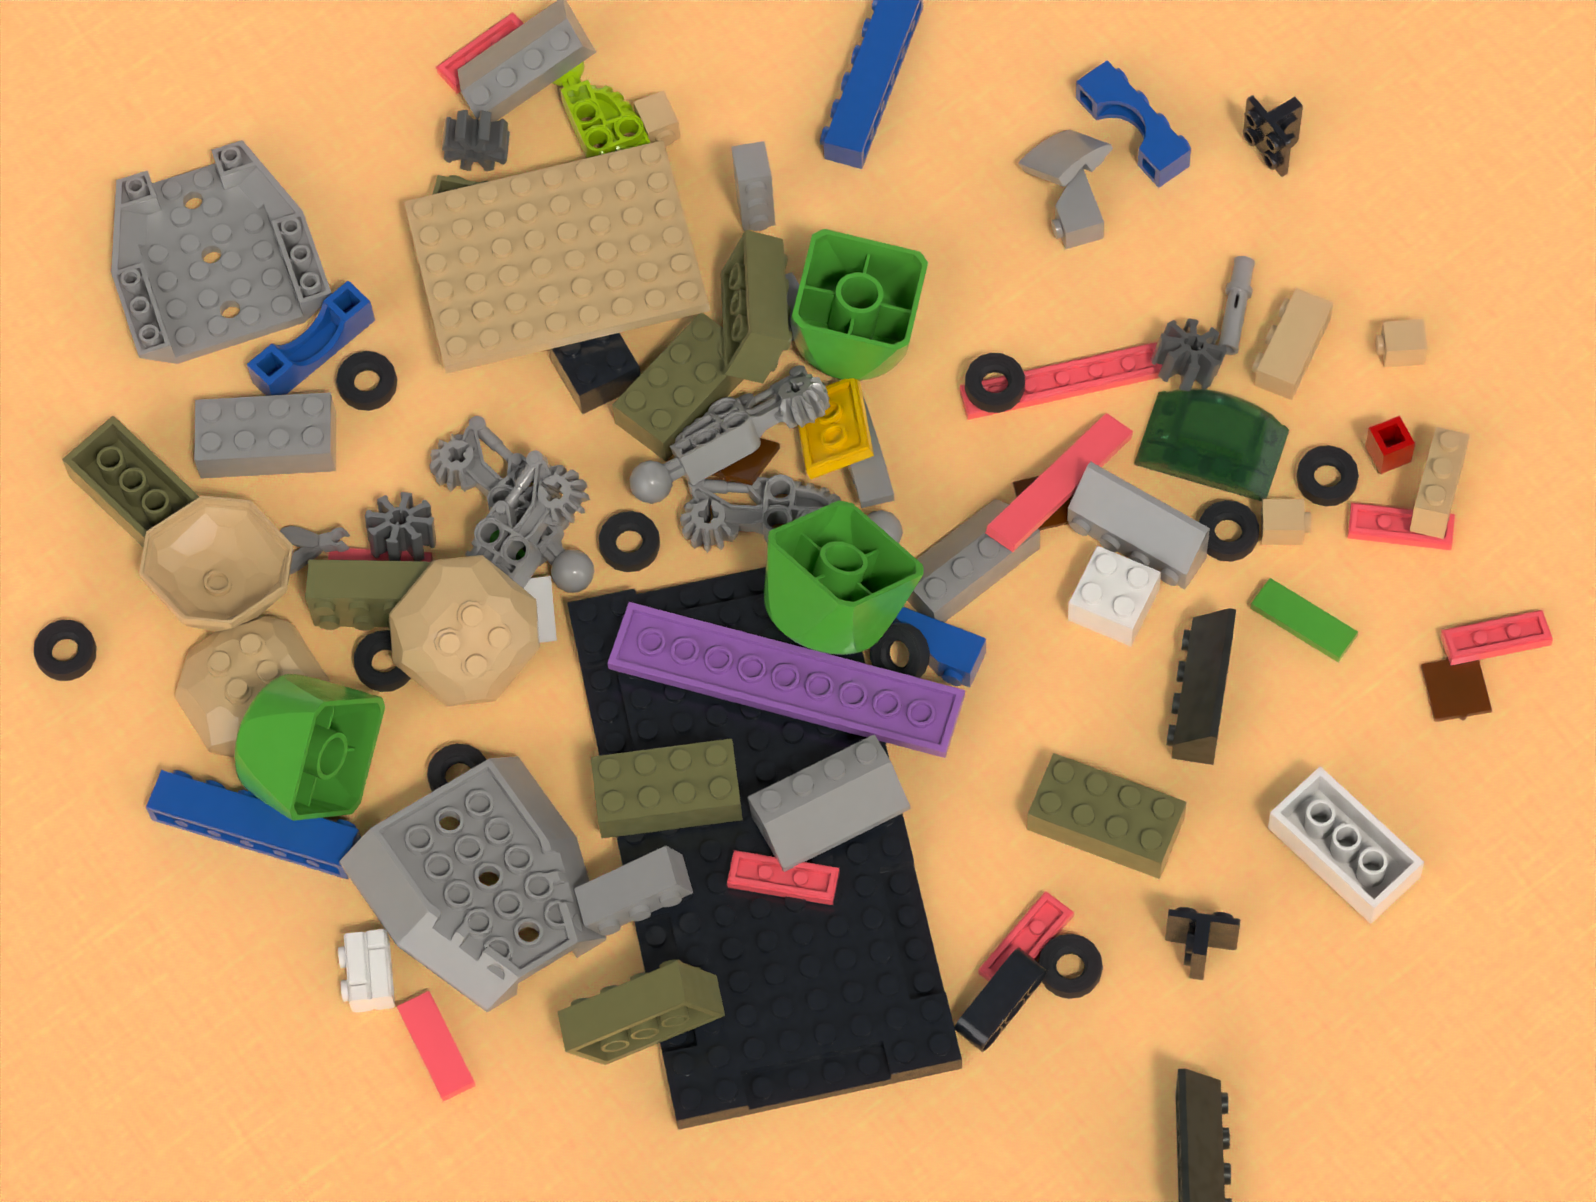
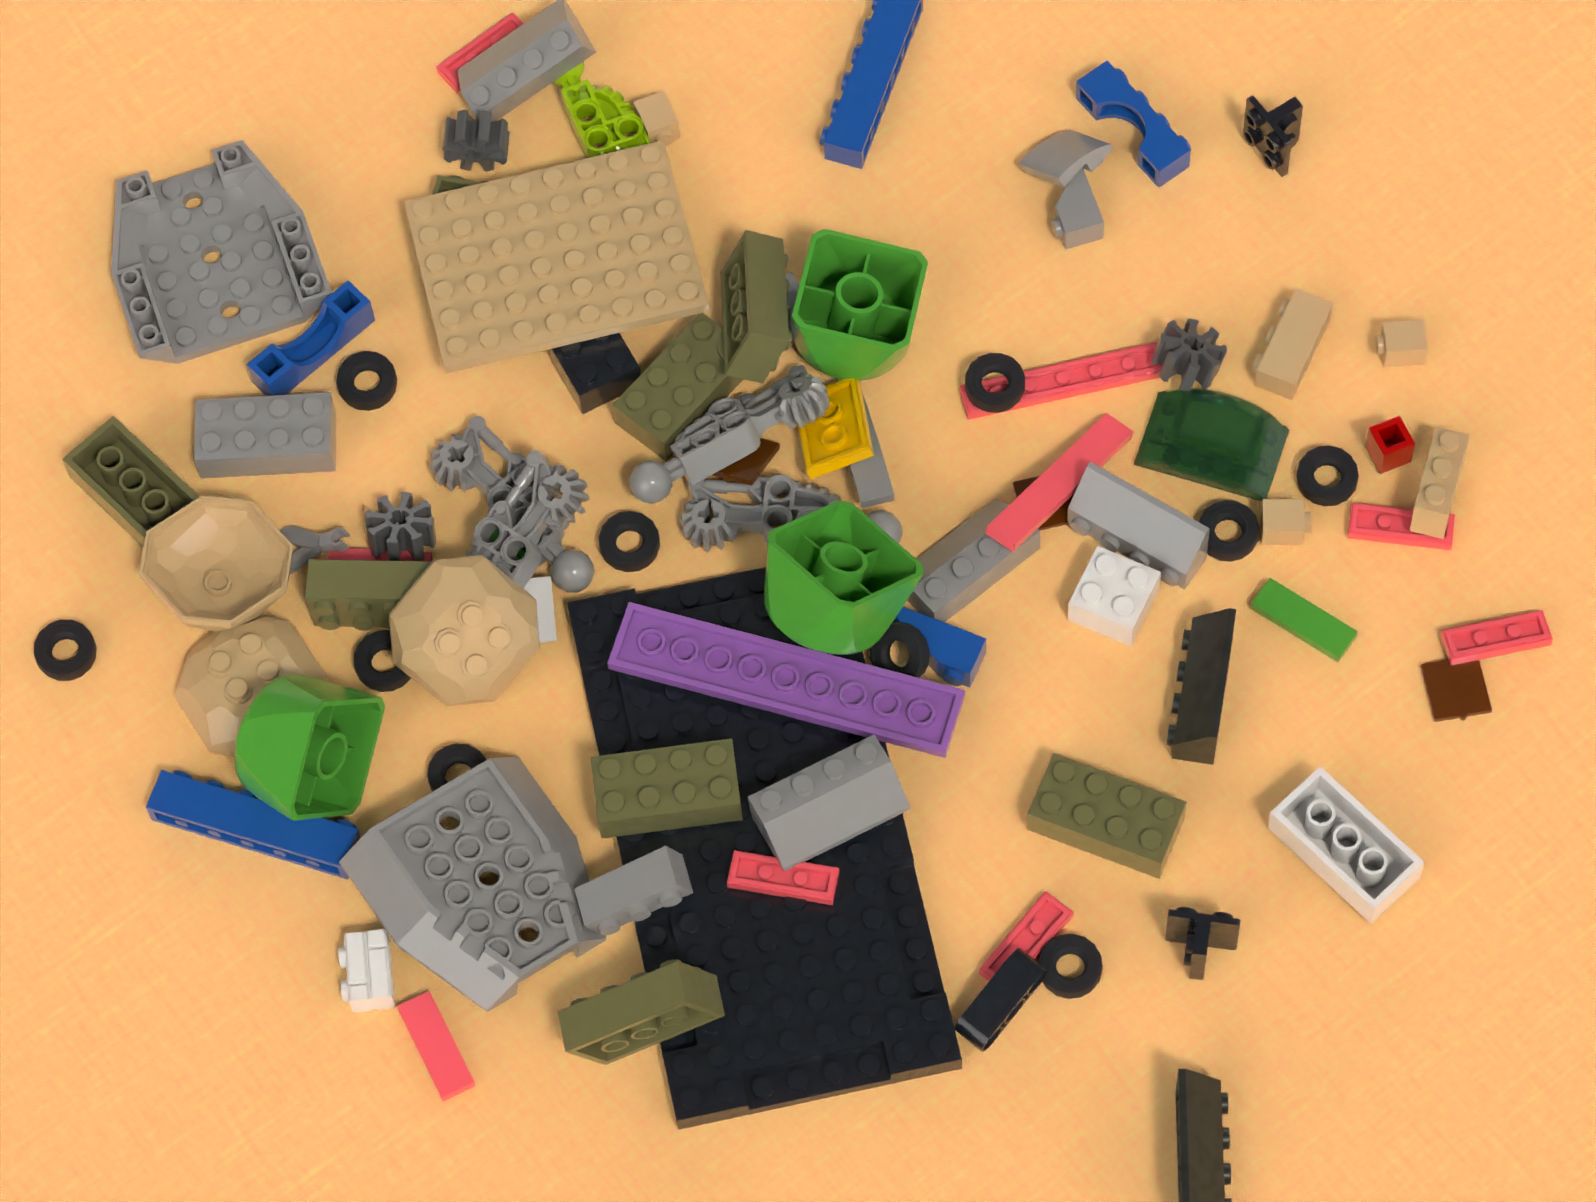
light grey brick [731,141,776,231] -> none
light grey pin [1218,256,1255,355] -> none

